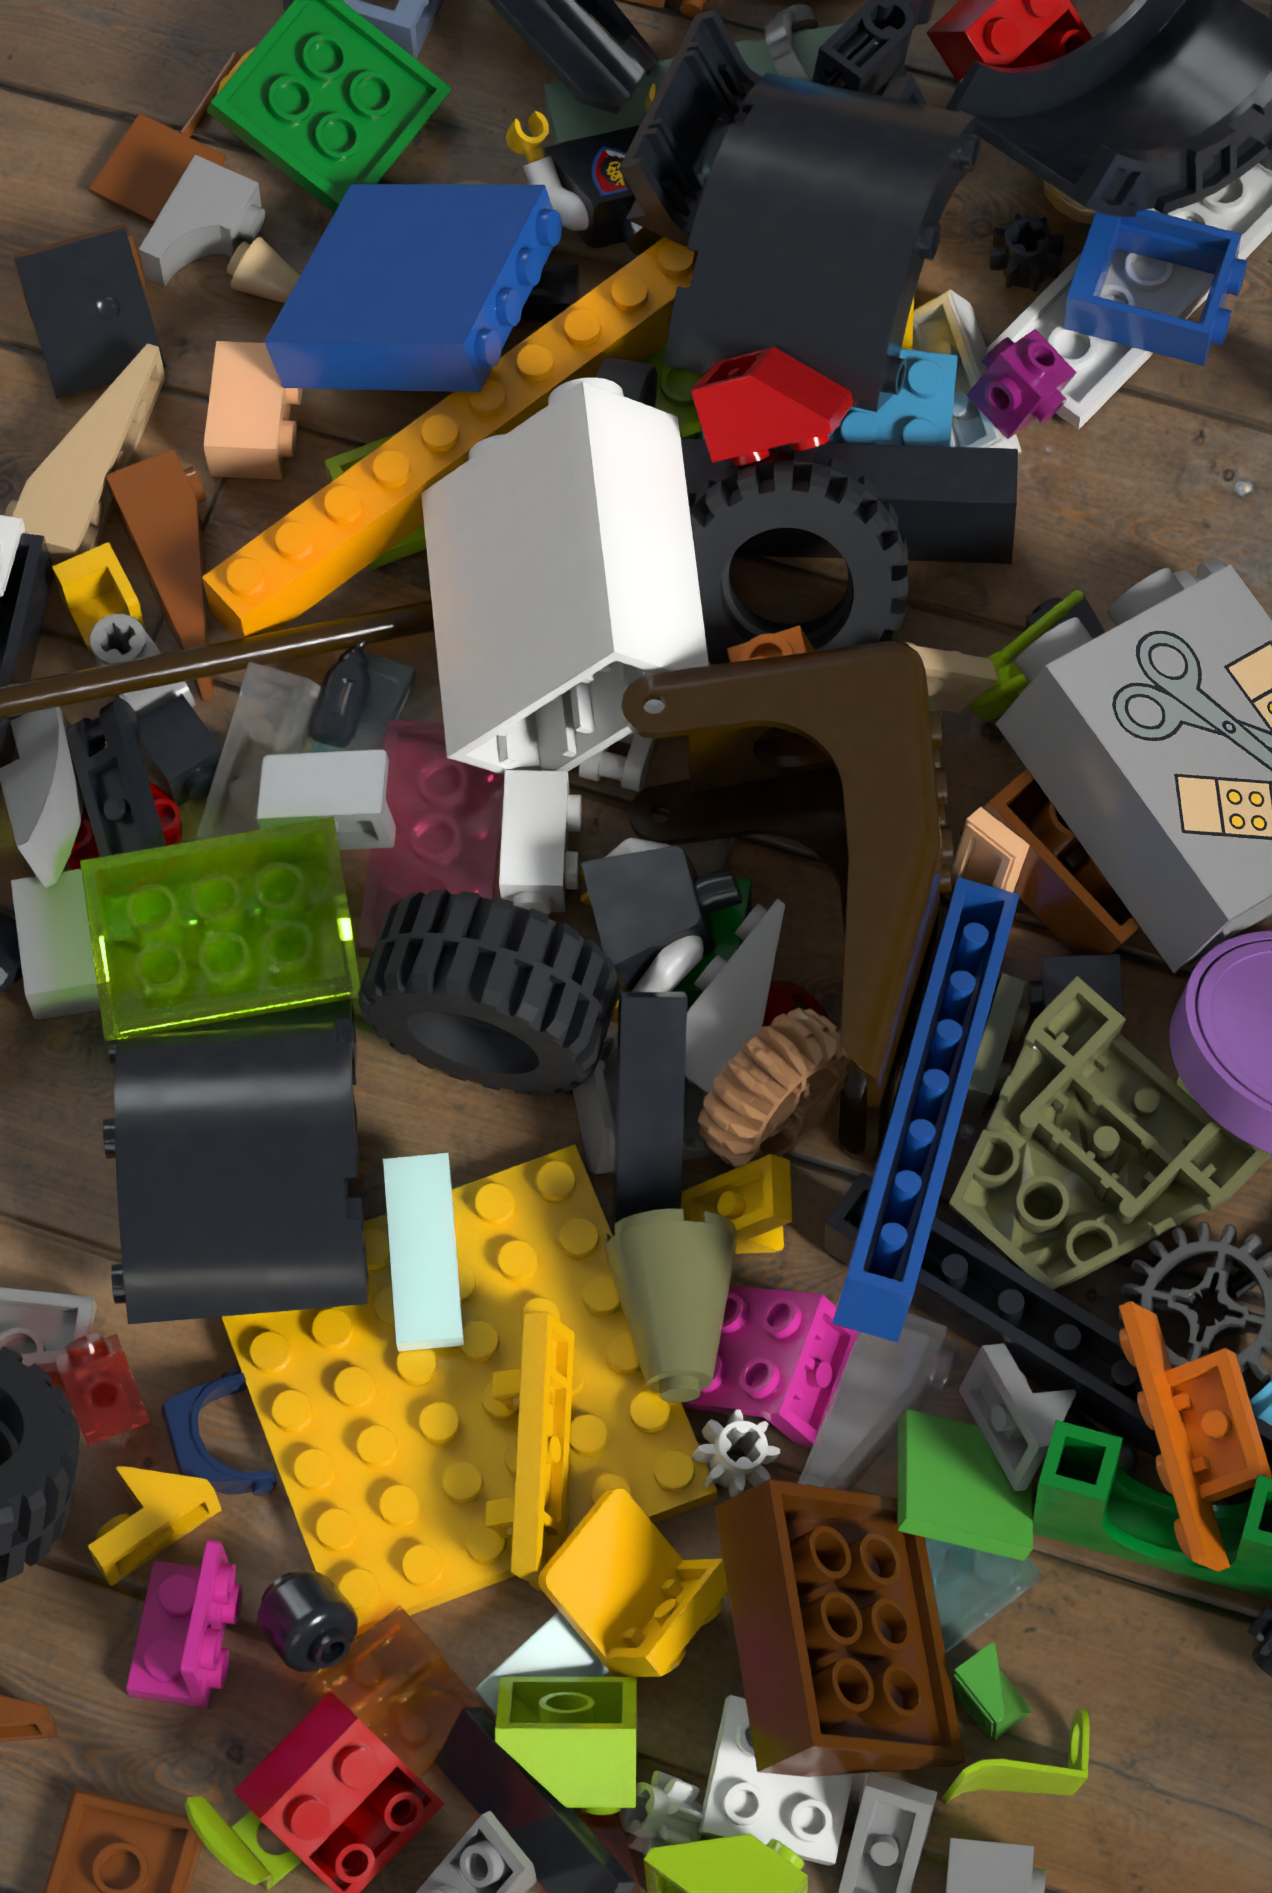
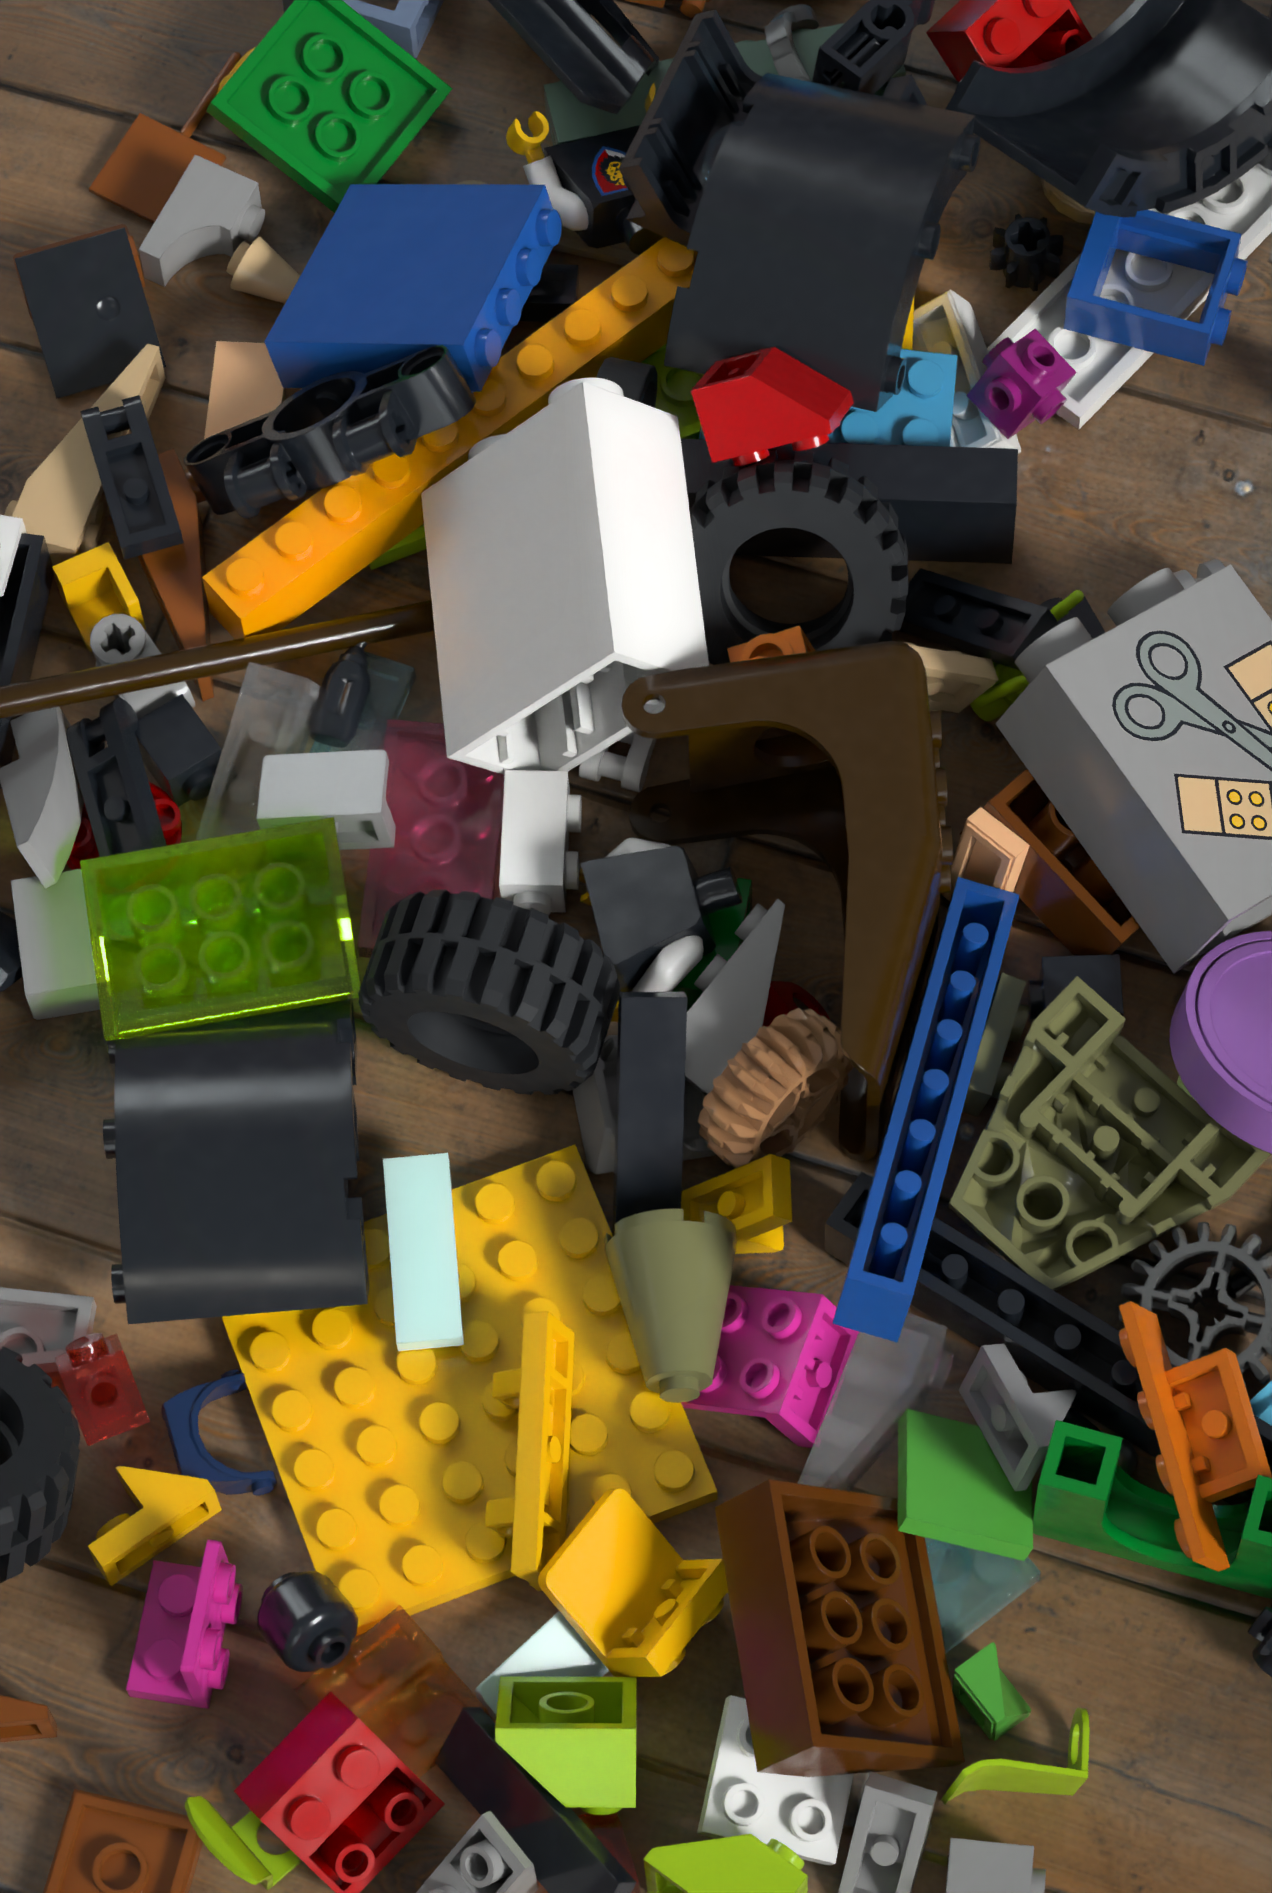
white gear [620,1771,704,1856] -> none
white gear [692,1409,780,1498] -> none
none -> black plate [80,395,184,560]
none -> black piece [184,345,476,519]
none -> black plate [897,568,1060,671]

